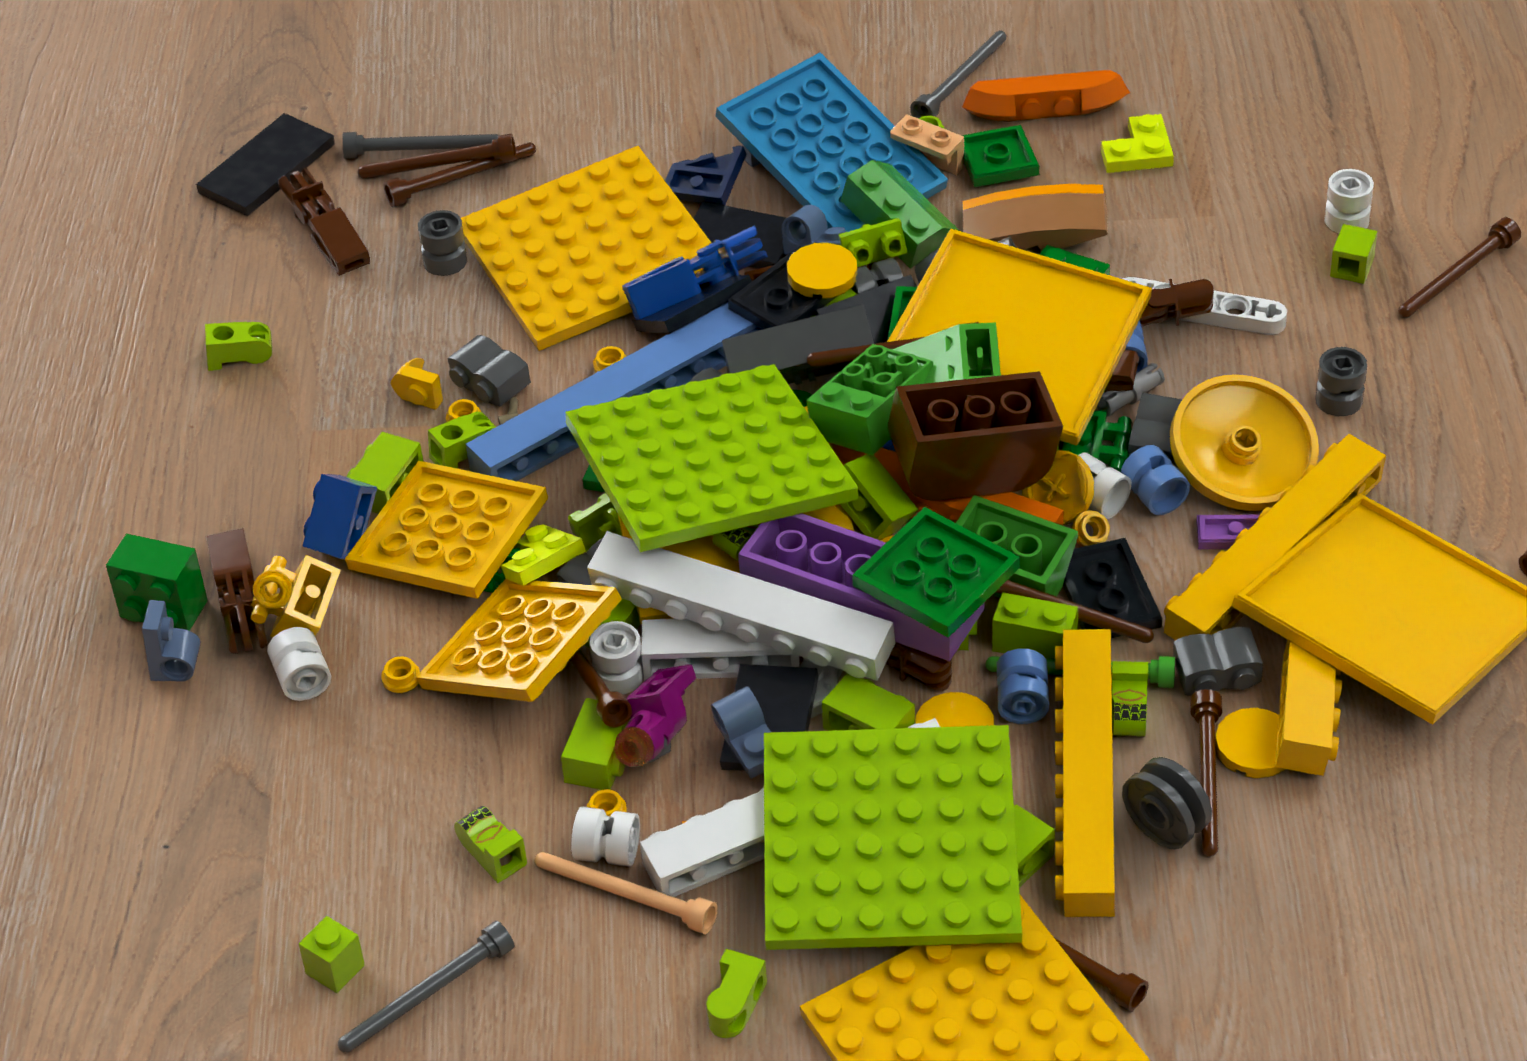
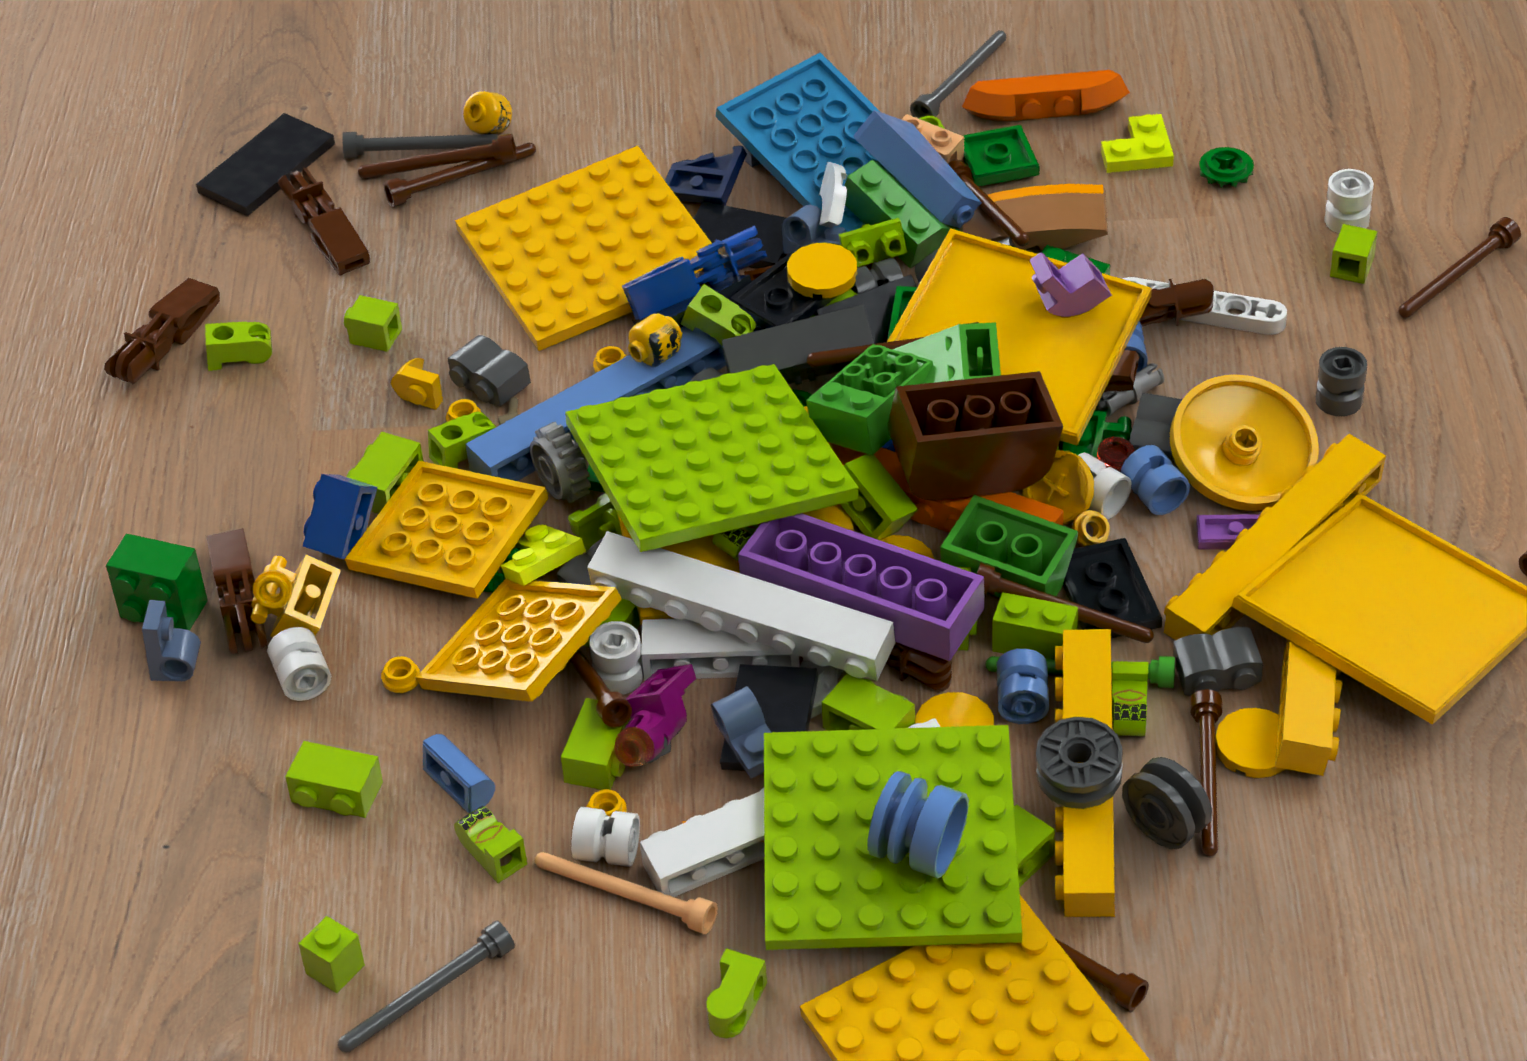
dark grey wheel [418,210,467,276] -> none
green plate [852,507,1020,638] -> none
none -> reddish brown arm [104,278,220,384]
none -> lime brick [285,741,383,818]
none -> lime brick [344,295,402,352]
none -> medium blue brick [423,734,495,813]
none -> yellow head [463,91,512,134]
none -> light grey gear [530,422,591,503]
none -> yellow head [628,313,682,367]
none -> lime leg [681,284,756,345]
none -> white tile [819,162,847,228]
none -> medium blue slope [853,110,982,228]
none -> medium blue wheel [868,771,969,878]
none -> reddish brown piece [947,160,1029,246]
none -> medium lavender brick [1030,252,1112,317]
none -> dark grey wheel [1036,717,1123,809]
none -> clear red tile [1096,437,1135,472]
none -> green gear [1199,147,1254,188]

